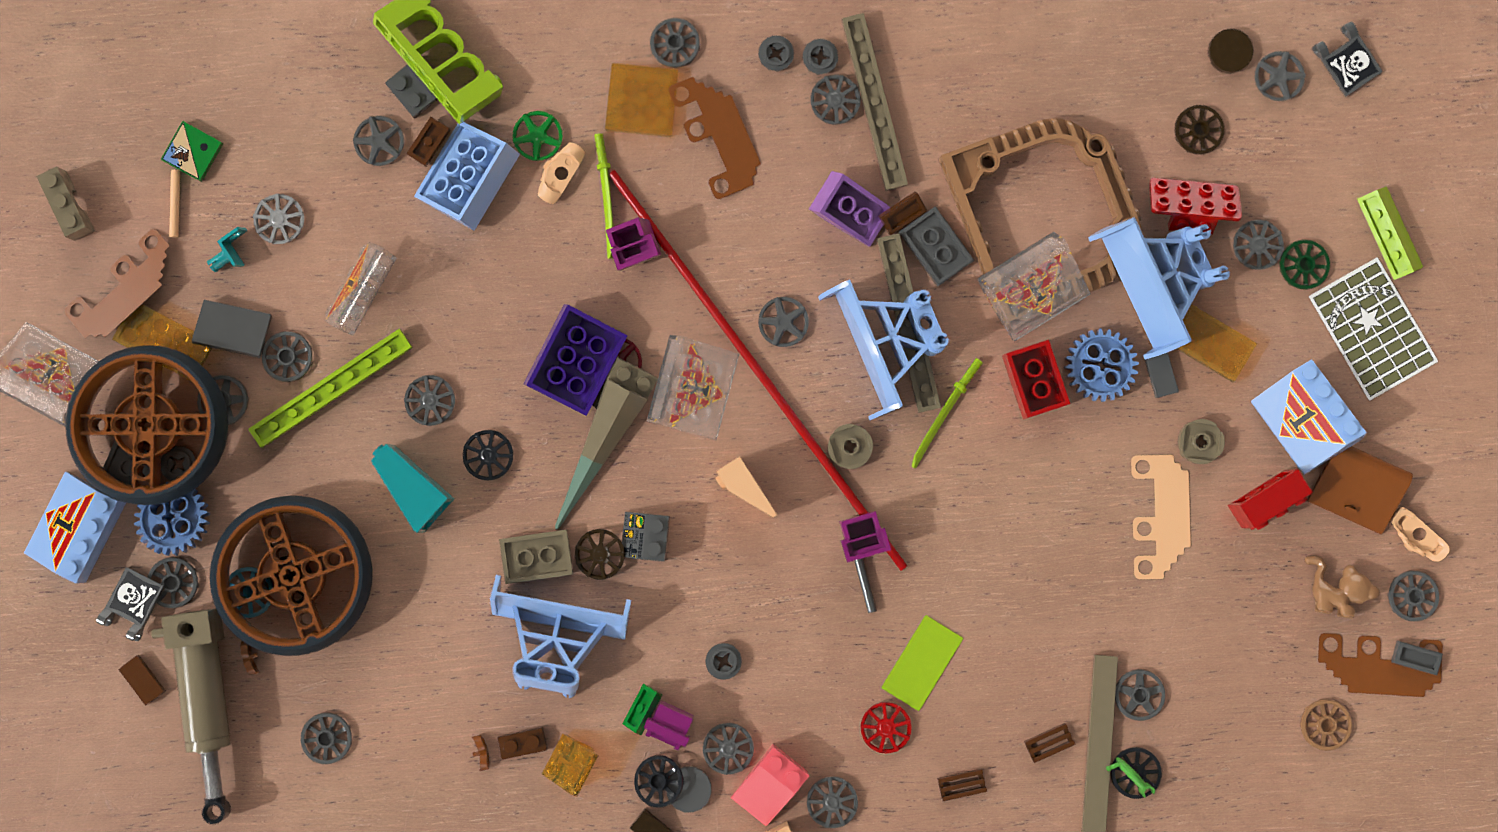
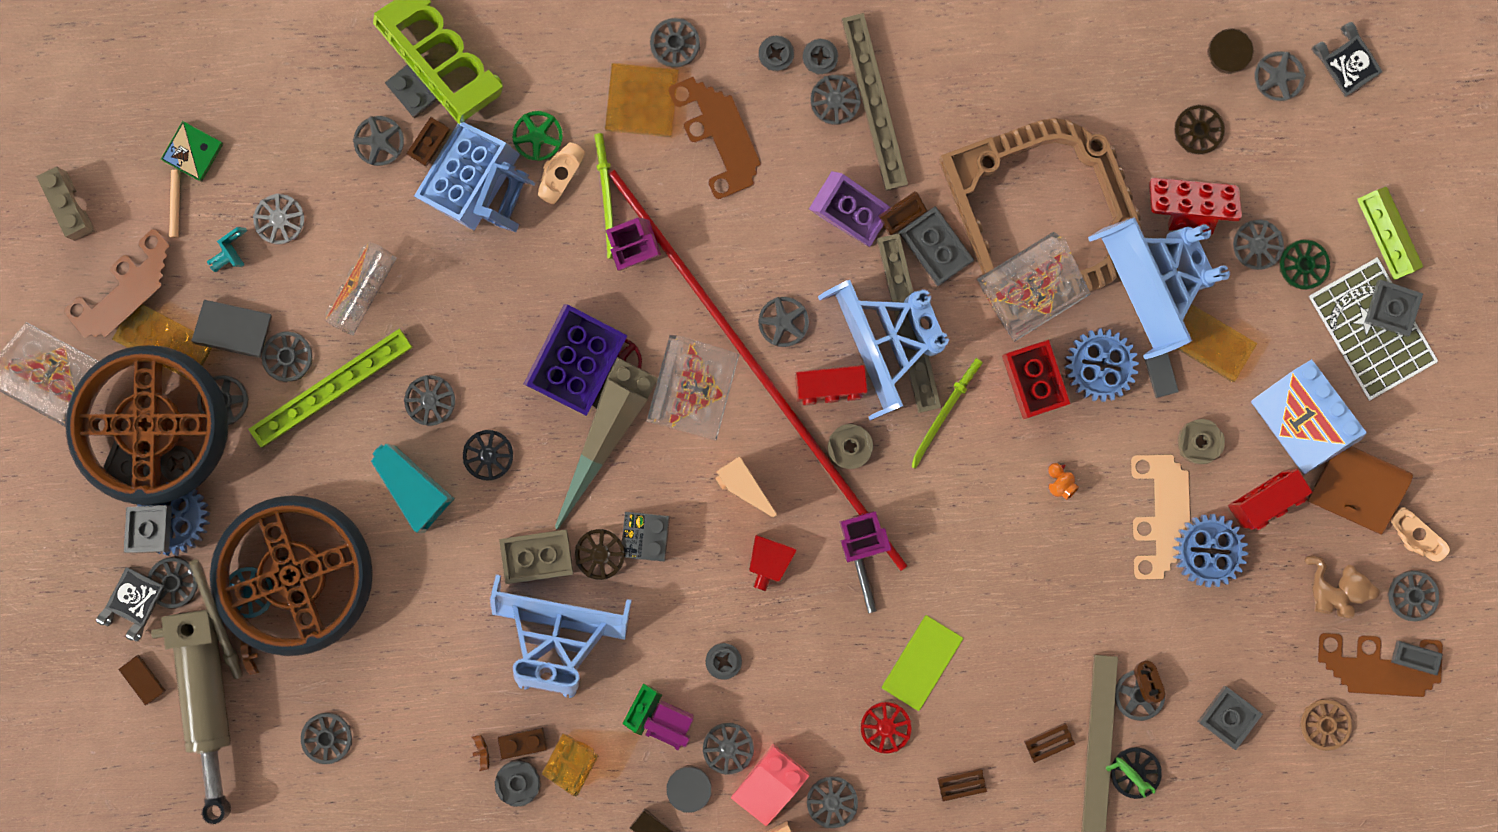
light blue slope [24,472,126,584] -> none
black wheel [634,755,684,808] -> none
none -> plate [124,505,172,553]
none -> dark tan bar [189,559,242,679]
none -> medium blue panel [473,162,536,232]
none -> dark grey tile [494,760,541,807]
none -> red torso [749,535,797,591]
none -> red brick [795,365,867,406]
none -> orange animal [1048,463,1079,500]
none -> reddish brown beam [1134,661,1165,704]
none -> medium blue gear [1173,514,1248,588]
none -> dark grey plate [1197,686,1263,750]
none -> dark grey plate [1364,280,1423,337]

